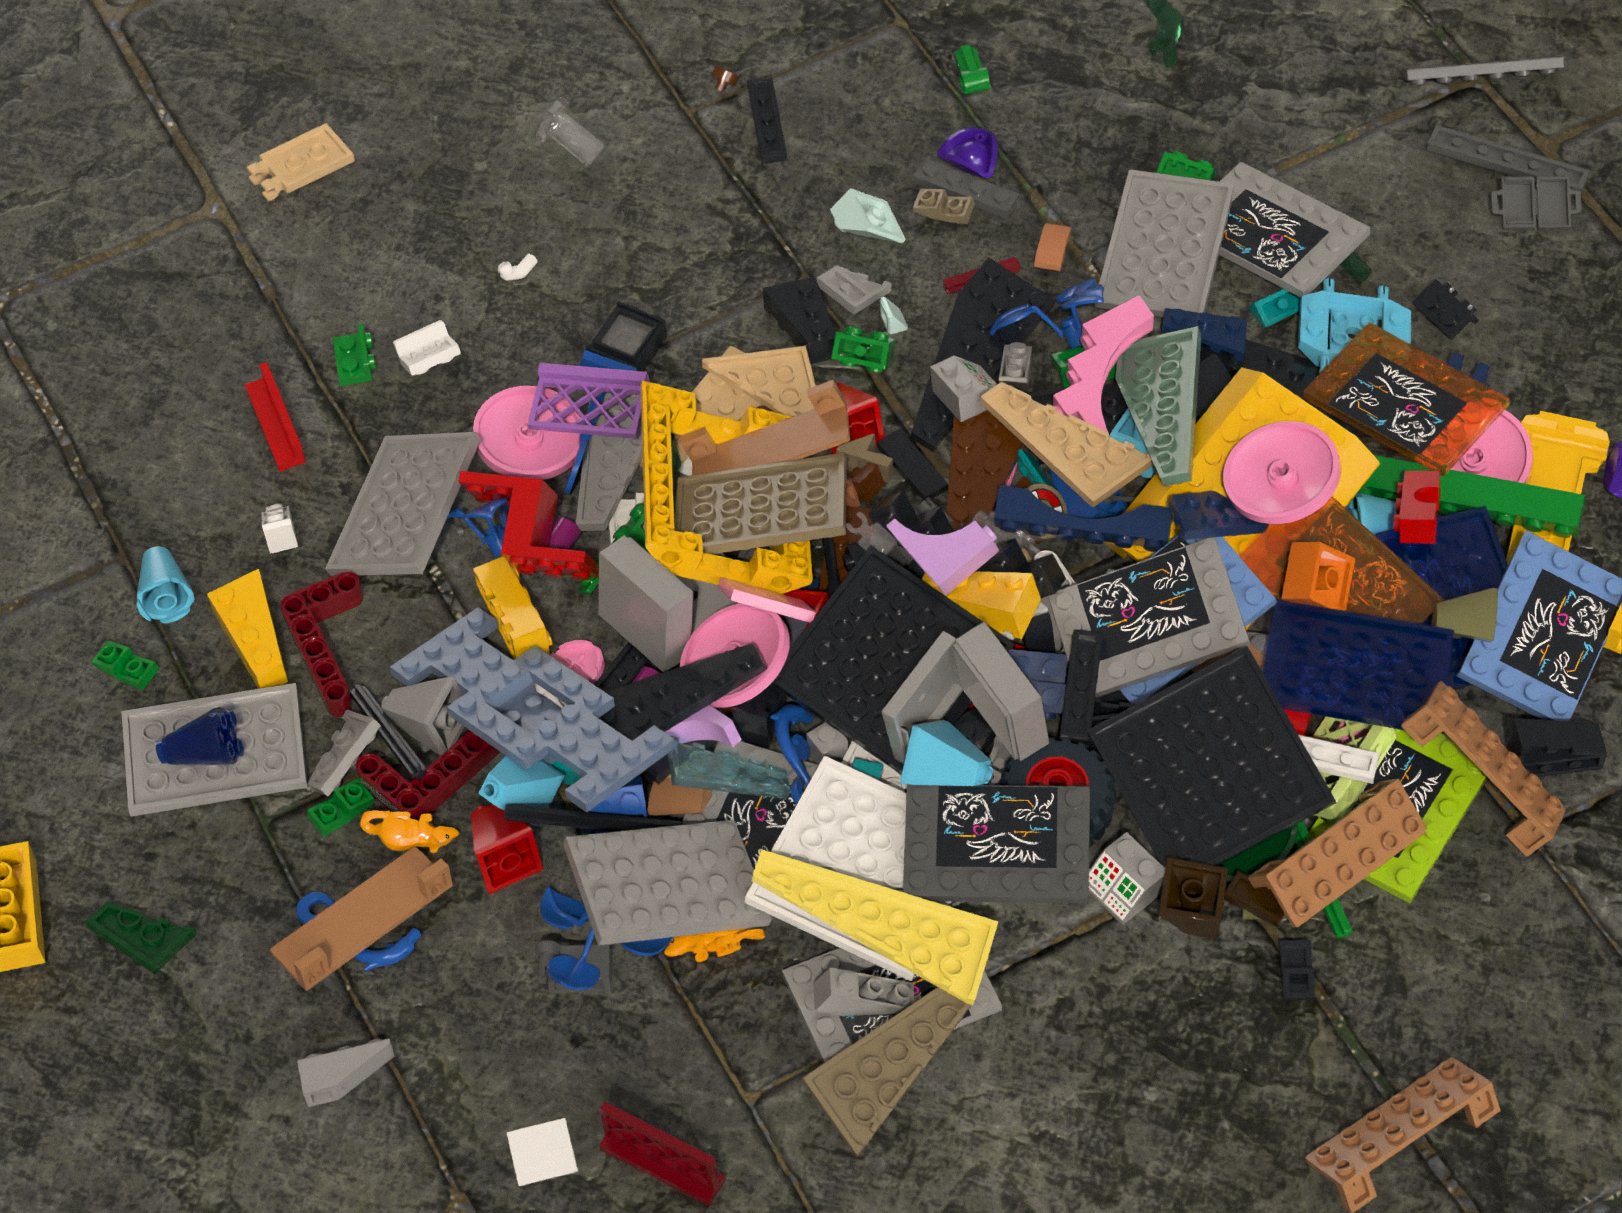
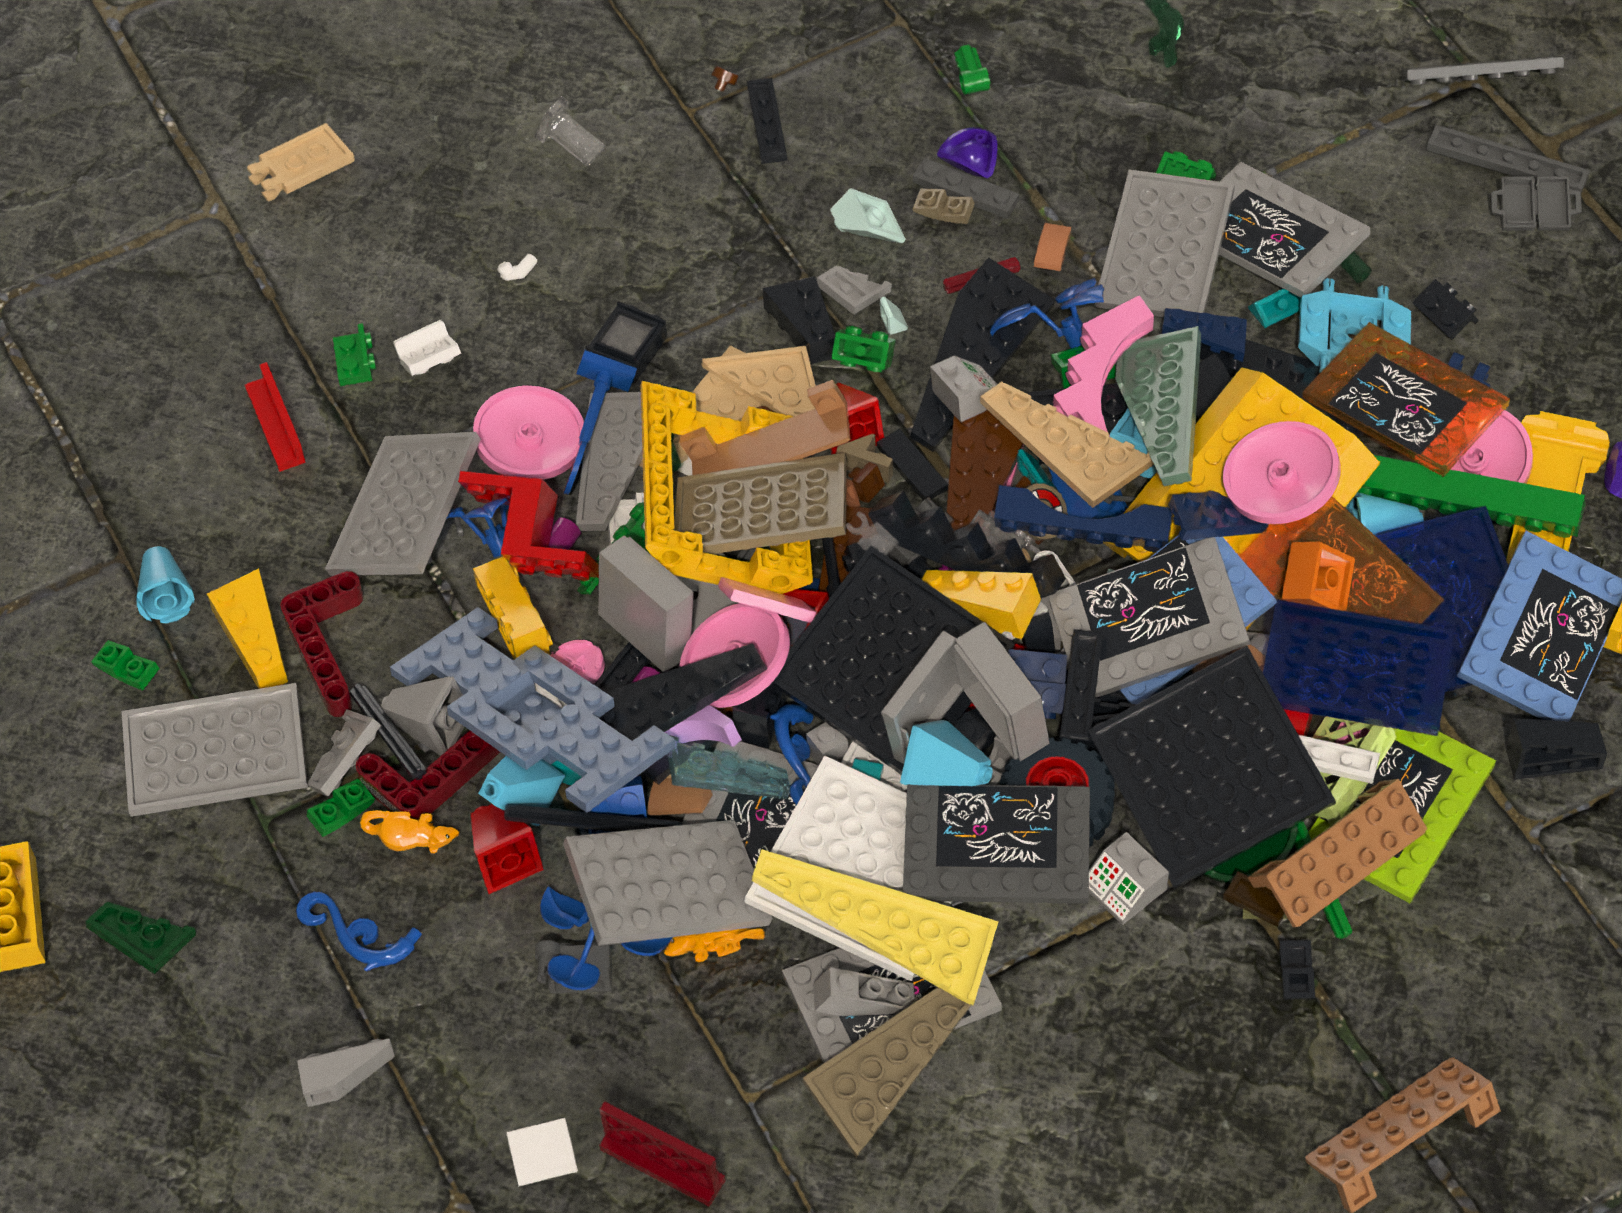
clear blue cone [156,707,244,766] -> none
white slope [261,504,298,554] -> none
medium nougat bracket [270,847,453,991] -> none
medium lavender fence [528,363,651,439] -> none
lavender arch [886,519,1000,596] -> none
light grey slope [999,342,1032,388] -> none
dark brown slope [1159,858,1228,939] -> none
red arch [1394,471,1441,543] -> none
medium nougat bracket [1401,681,1565,857] -> none
olive slope [1430,588,1498,643] -> none

